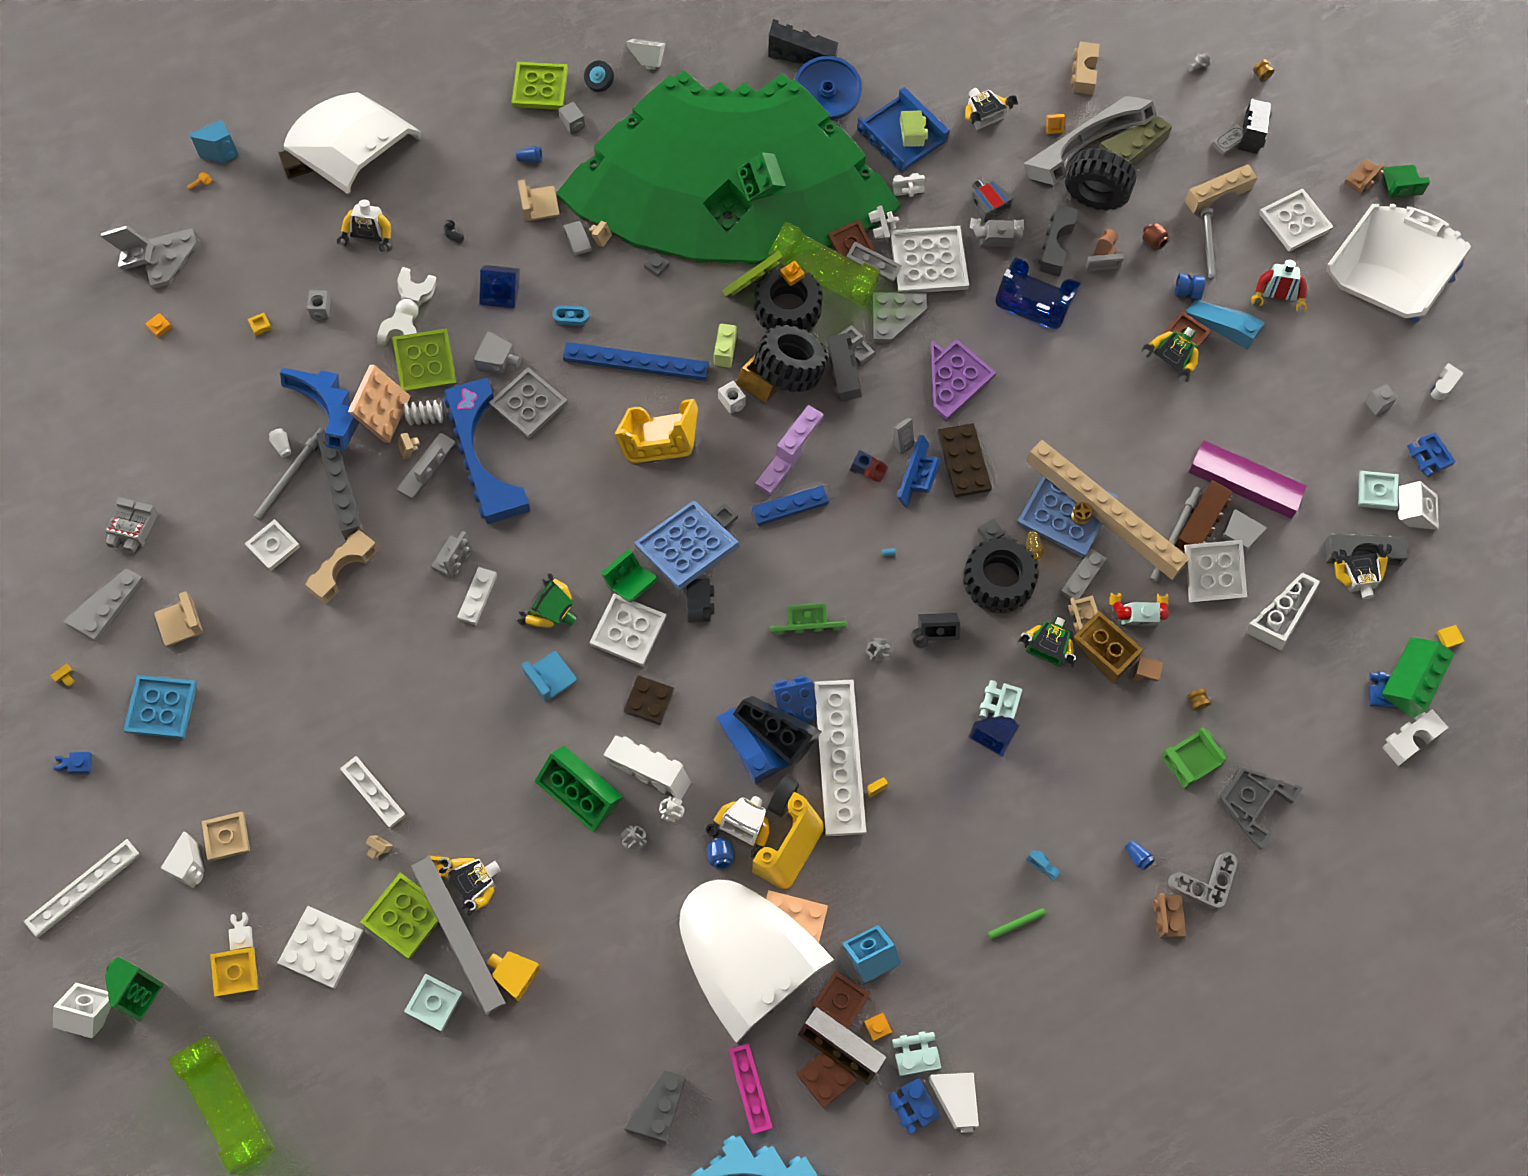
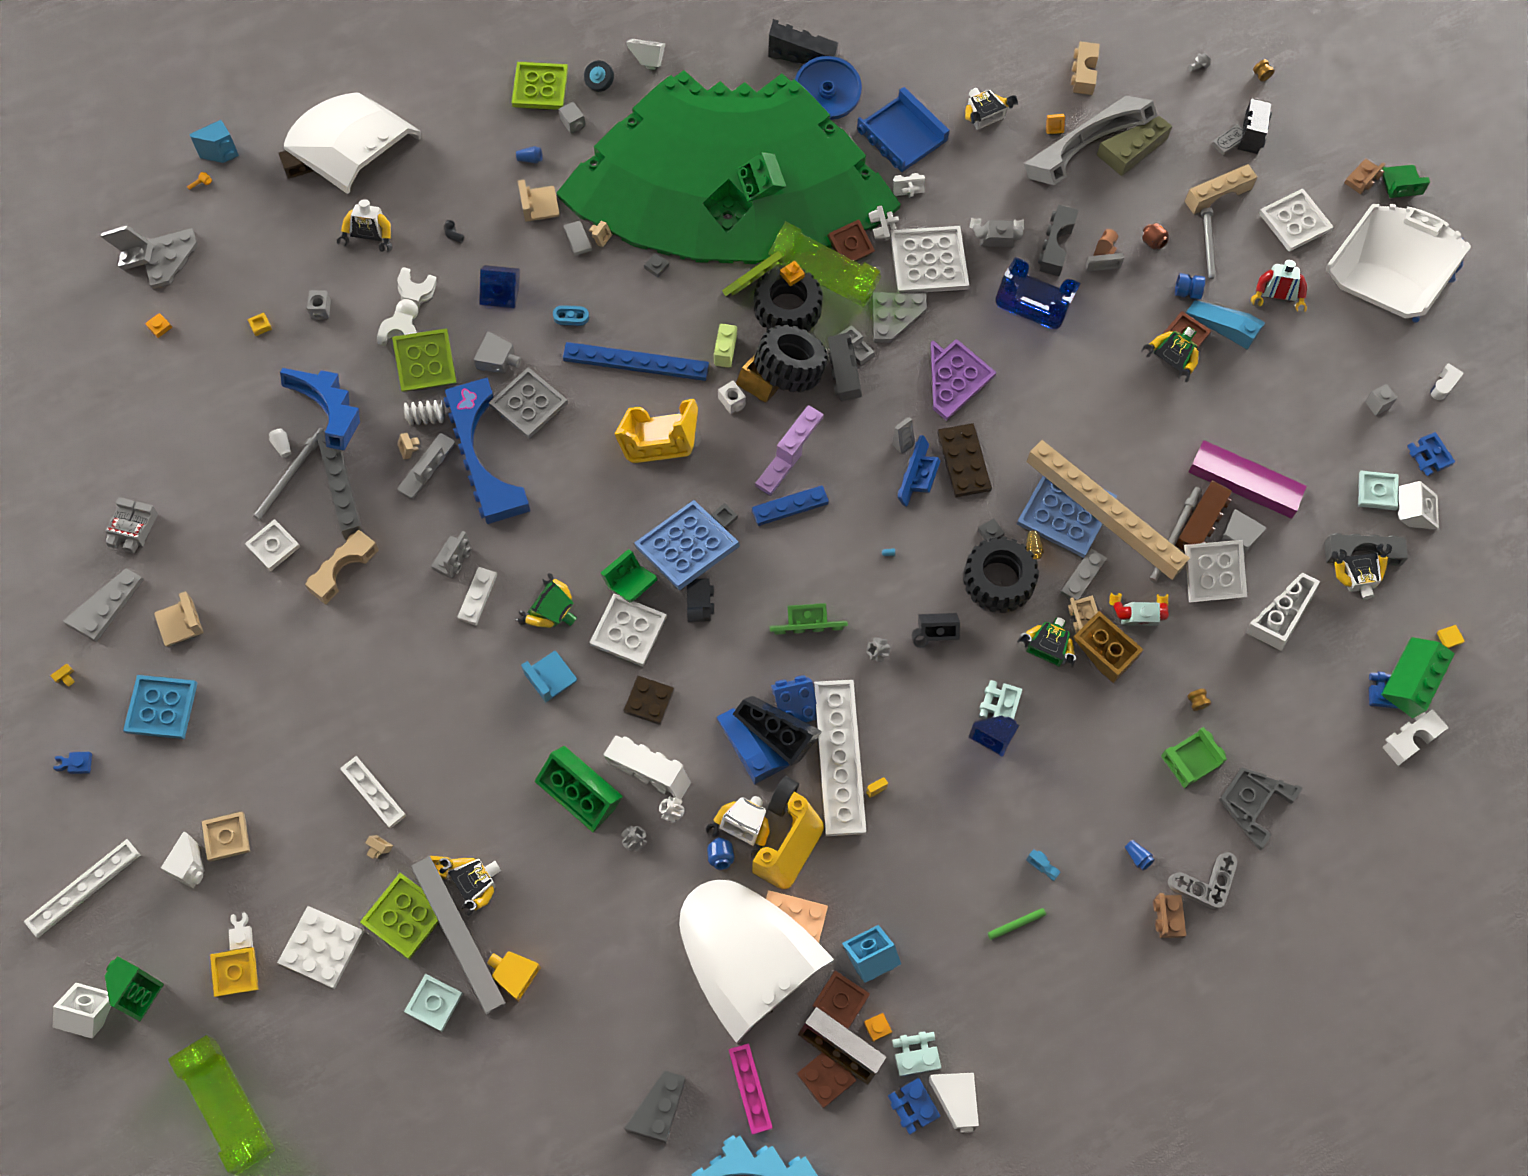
light nougat plate [348,365,411,443] -> none
light grey plate [846,242,902,282] -> none
leg [849,450,888,482] -> none
yellowish green brick [900,110,928,147] -> none
dark grey torso [972,180,1013,223] -> none
black tyre [1065,148,1137,211] -> none
pearl gold wheel [1071,502,1092,526] -> none
medium nougat panel [1133,656,1163,682] -> none

